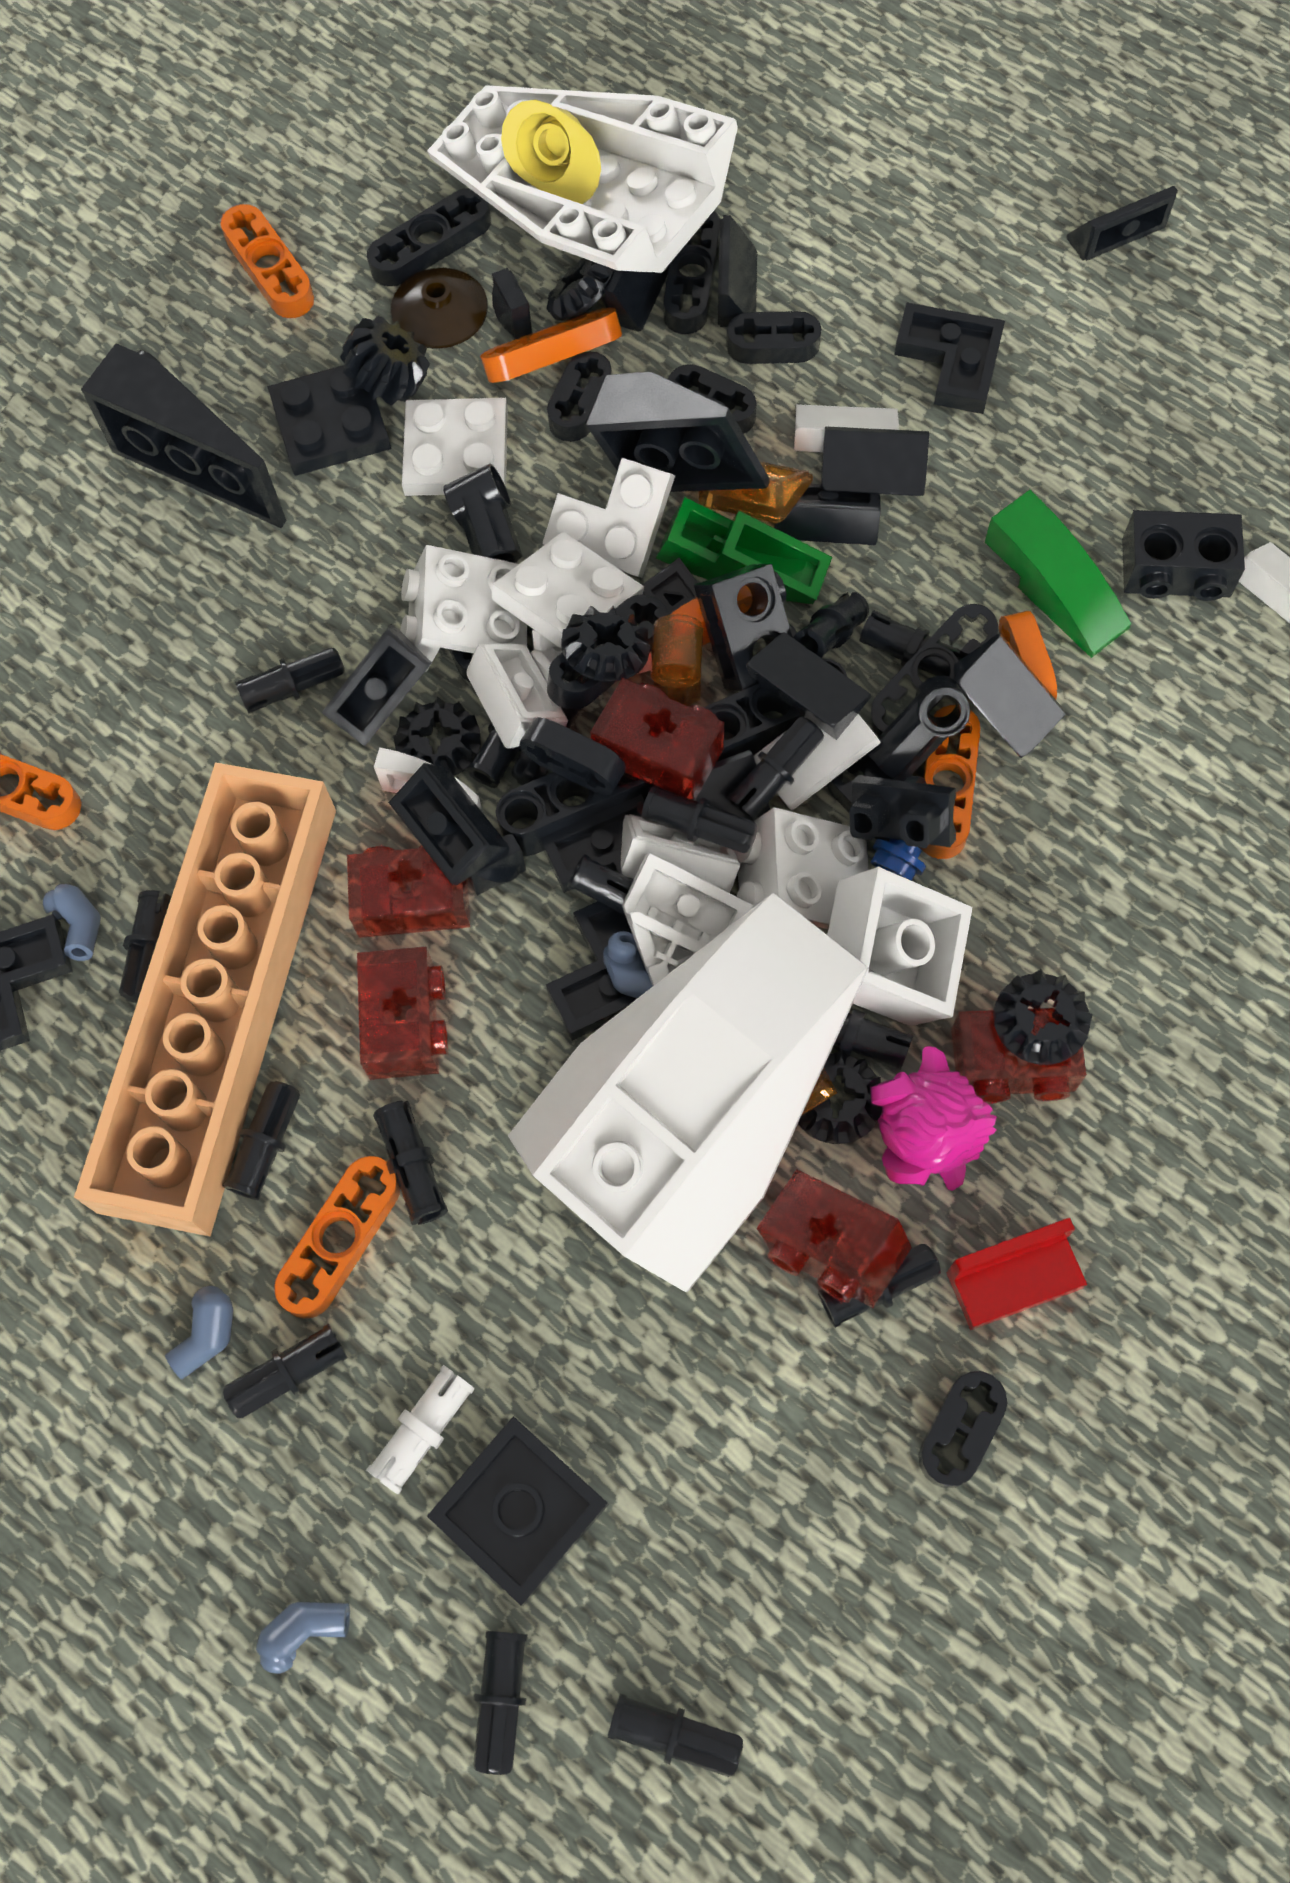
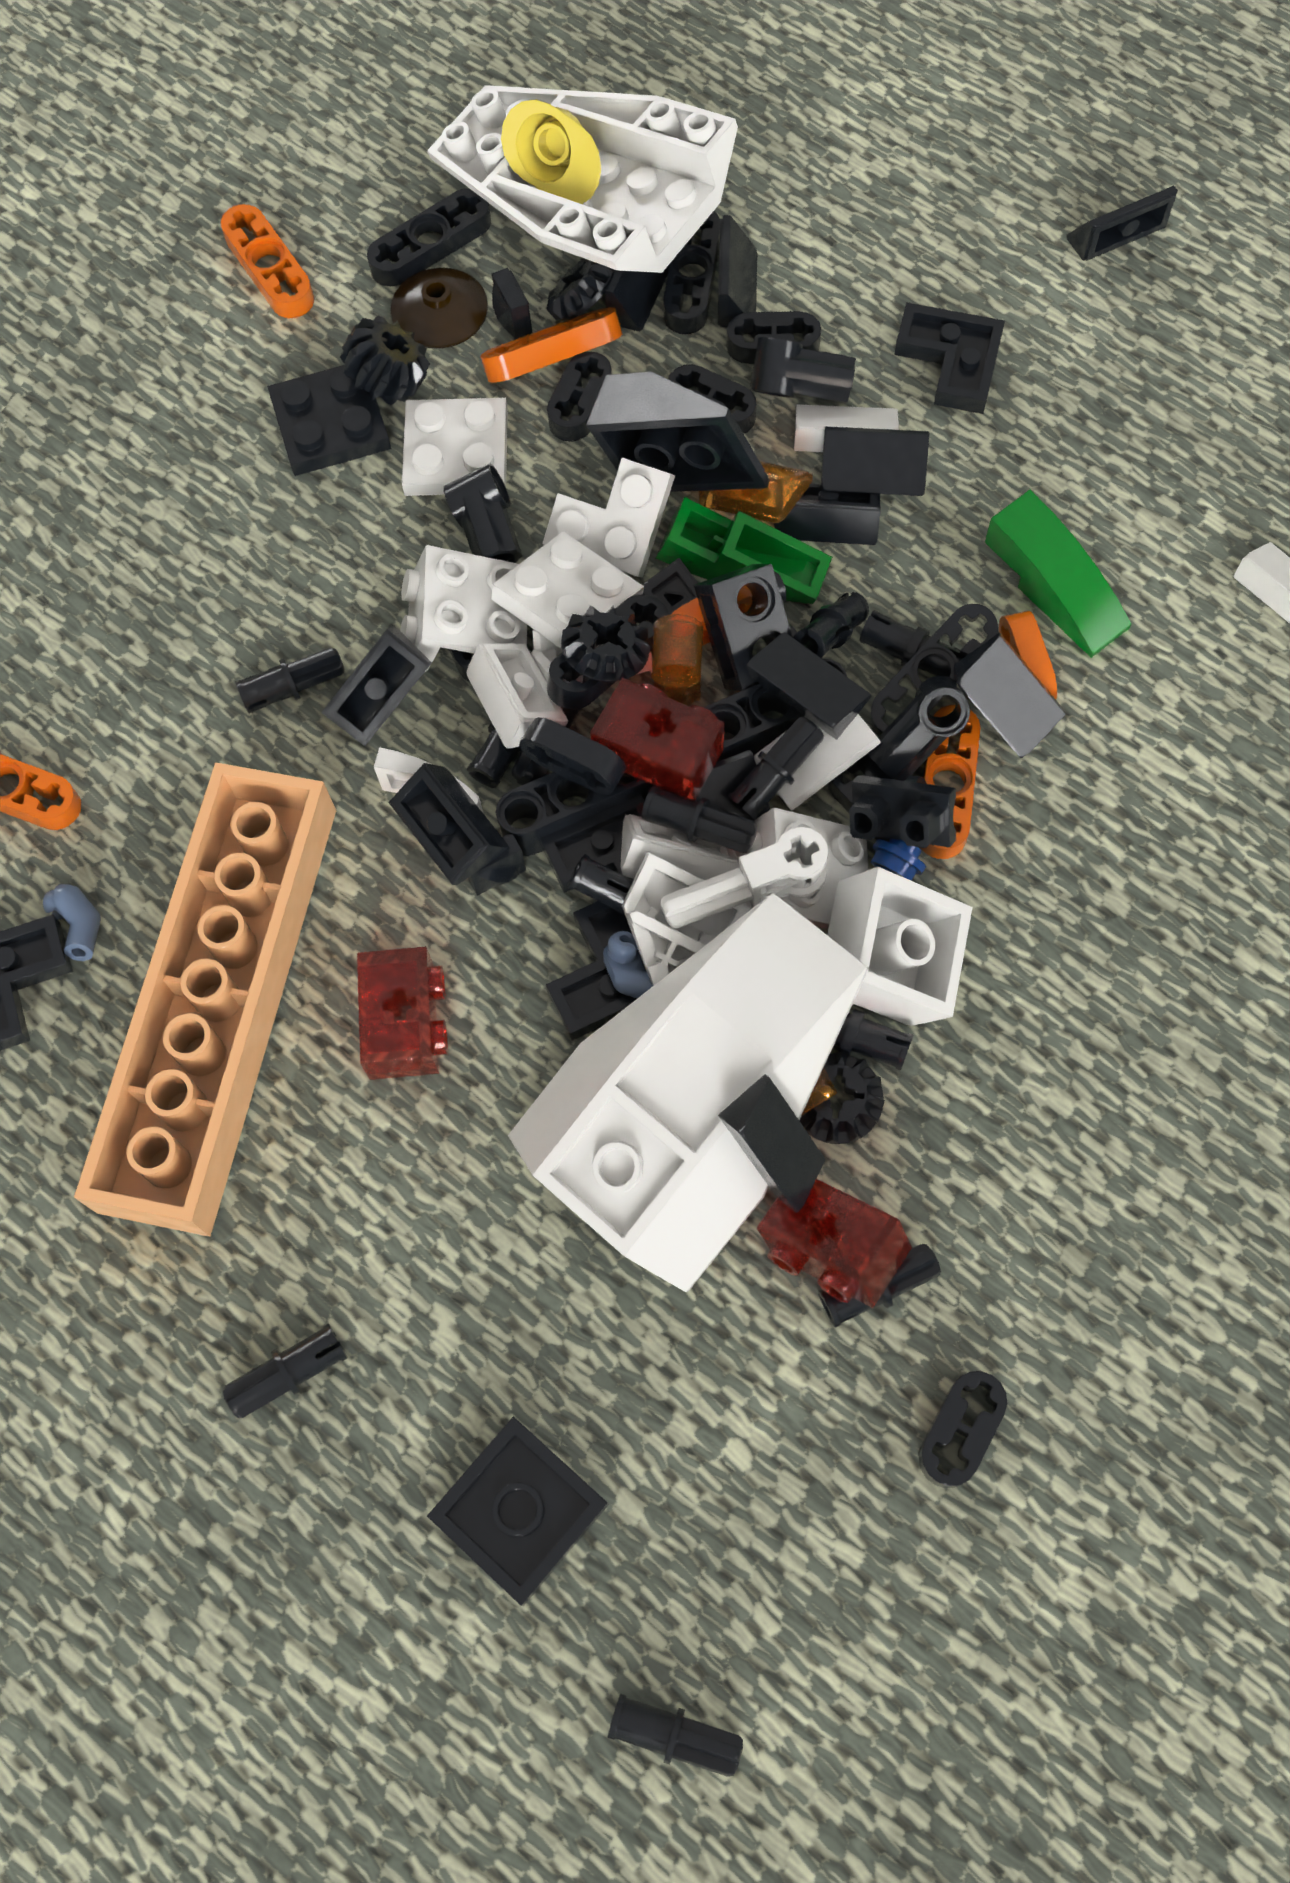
black slope [81,343,287,528] -> none
black axle [119,890,171,1003] -> none
sand blue arm [165,1285,233,1380] -> none
black axle [223,1081,300,1200] -> none
sand blue arm [256,1602,350,1674] -> none
orange beam [274,1156,400,1319] -> none
clear red brick [347,845,470,938] -> none
white pin [366,1365,475,1495] -> none
black pin [373,1101,448,1225] -> none
black gear [393,697,481,776] -> none
black axle [473,1631,527,1775] -> none
dark pink hair [870,1046,997,1191] -> none
red panel [946,1218,1087,1330] -> none
clear red brick [951,1008,1087,1104] -> none
black gear [993,969,1093,1065] -> none
black brick [1122,510,1245,601] -> none
none -> white connector [661,827,828,929]
none -> black slope [718,1074,826,1214]
none -> black piece [750,337,856,403]

